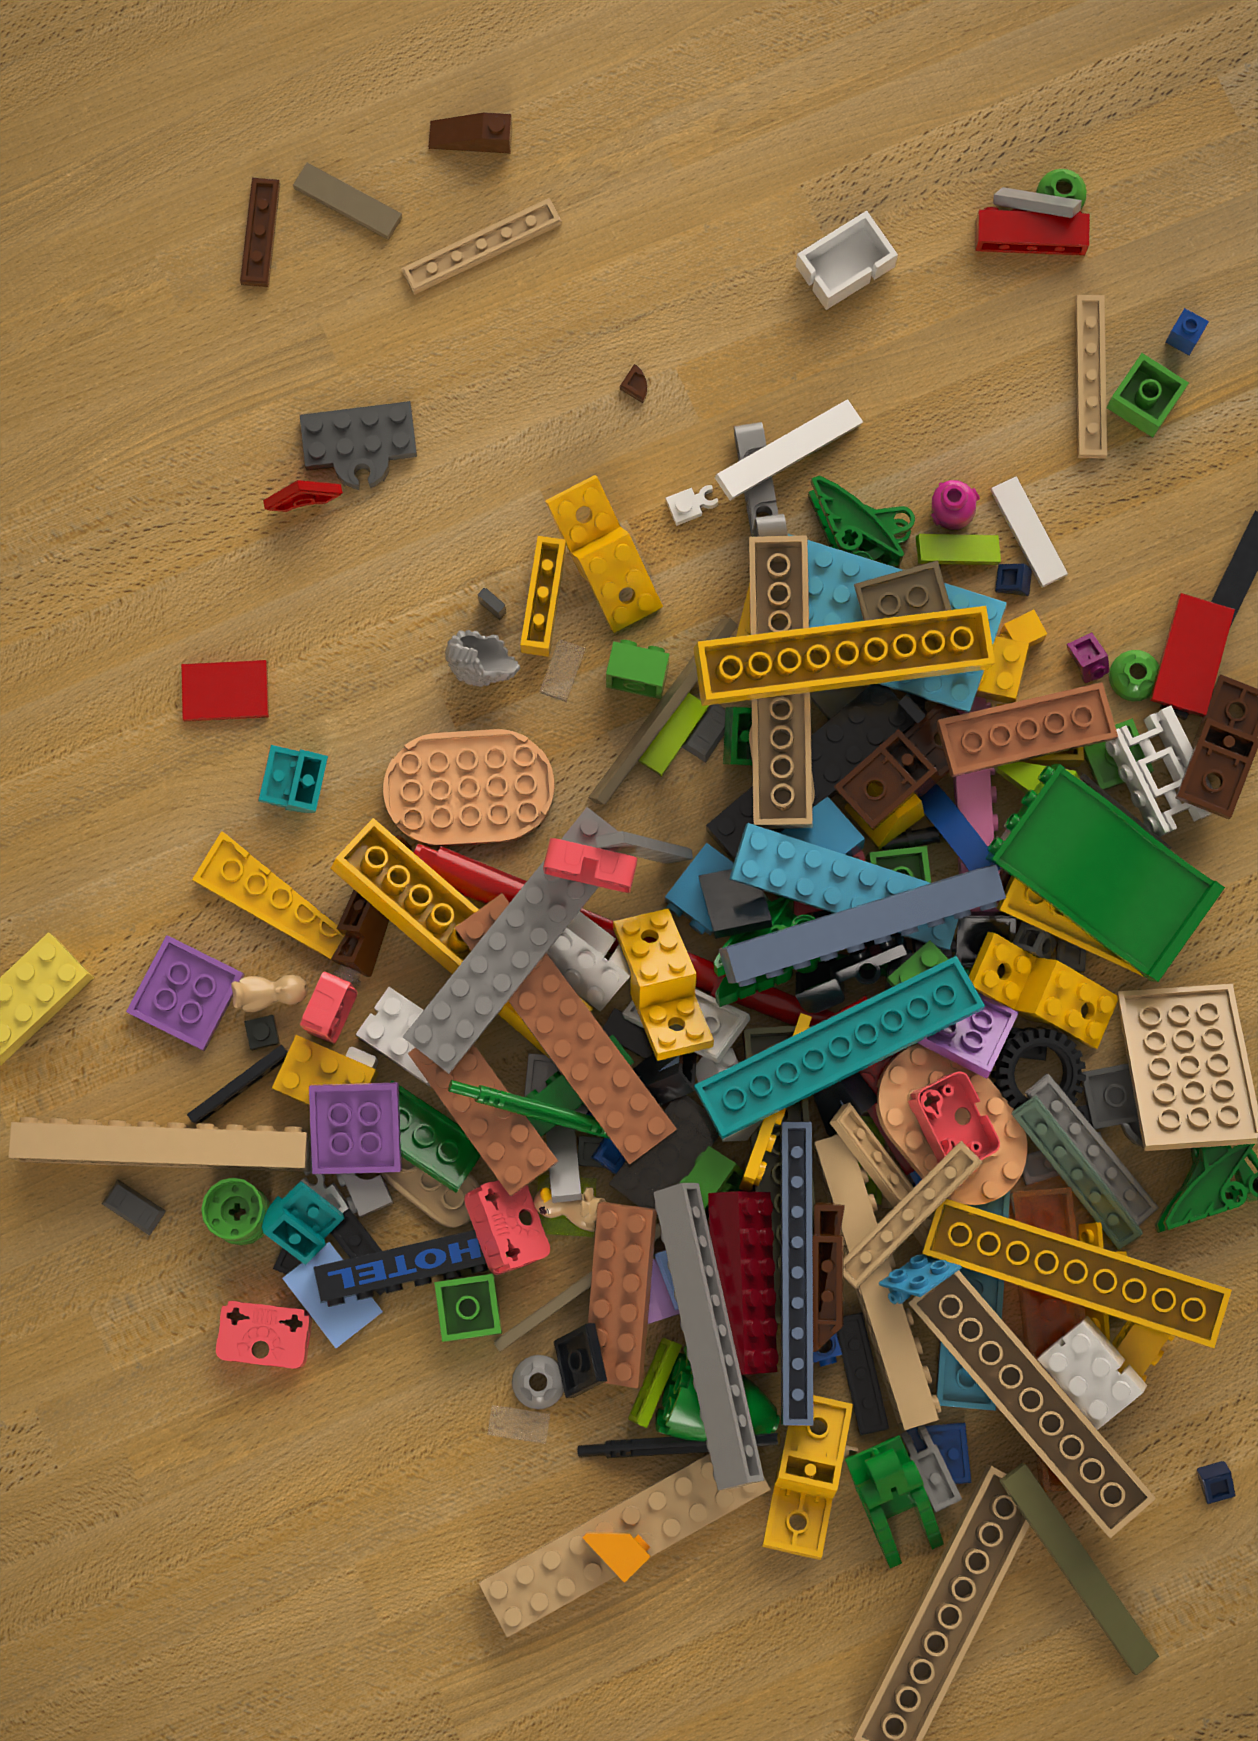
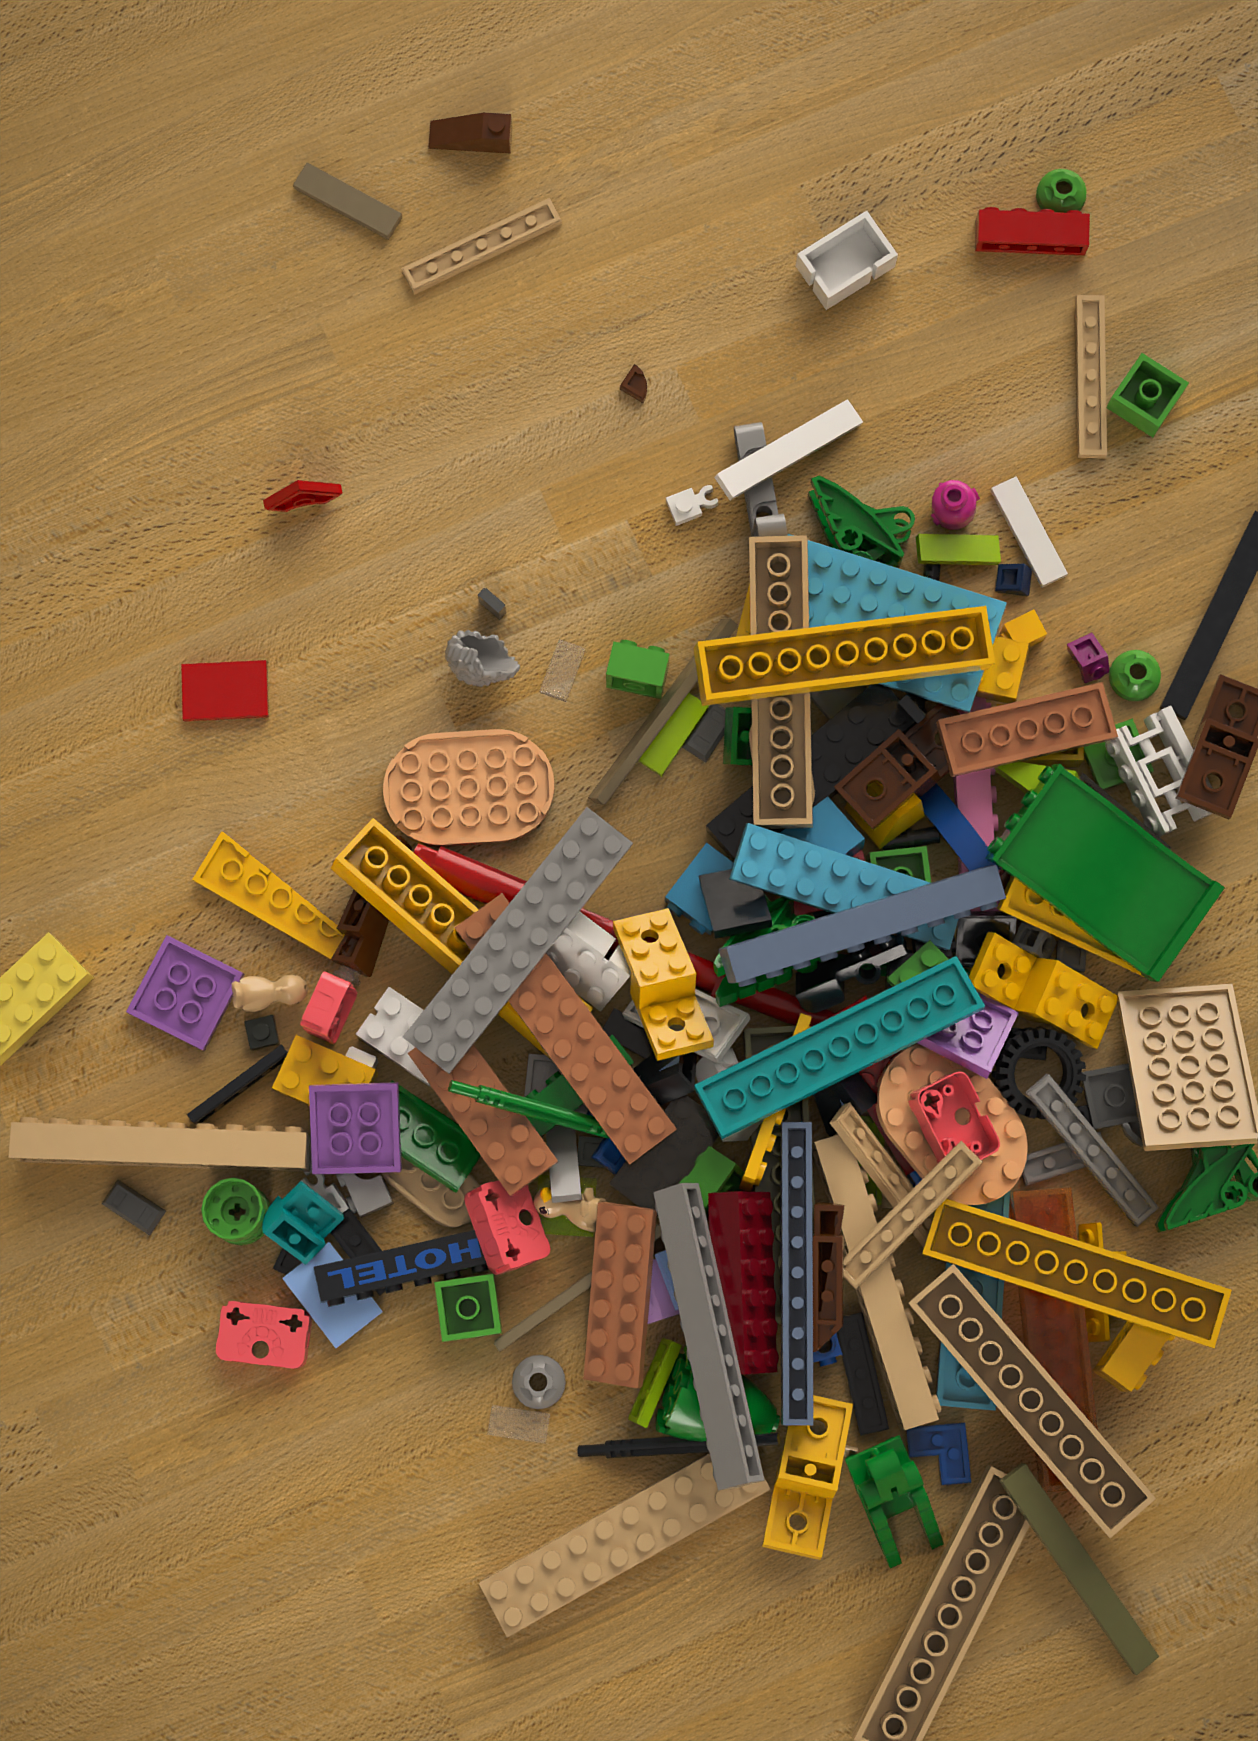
reddish brown tile [240,177,280,287] -> none
teal brick [258,745,328,813] -> none
dark grey plate [300,401,417,490] -> none
yellow brick [520,536,566,657] -> none
coral axle [543,838,638,893] -> none
yellow bracket [545,475,663,633] -> none
black tile [554,1323,607,1398] -> none
light orange slope [582,1532,651,1583] -> none
light grey tile [596,831,693,864] -> none
dark tan tile [854,560,952,621] -> none
dark azure hinge [879,1254,962,1304] -> none
light grey hinge [900,1425,962,1513] -> none
light grey tile [993,187,1082,218] -> none
sand green tile [1012,1095,1143,1250] -> none
white piece [1037,1315,1147,1430] -> none
red tile [1150,593,1235,717] -> none
blue brick [1165,308,1209,356] -> none
dark blue slope [1197,1461,1236,1504] -> none

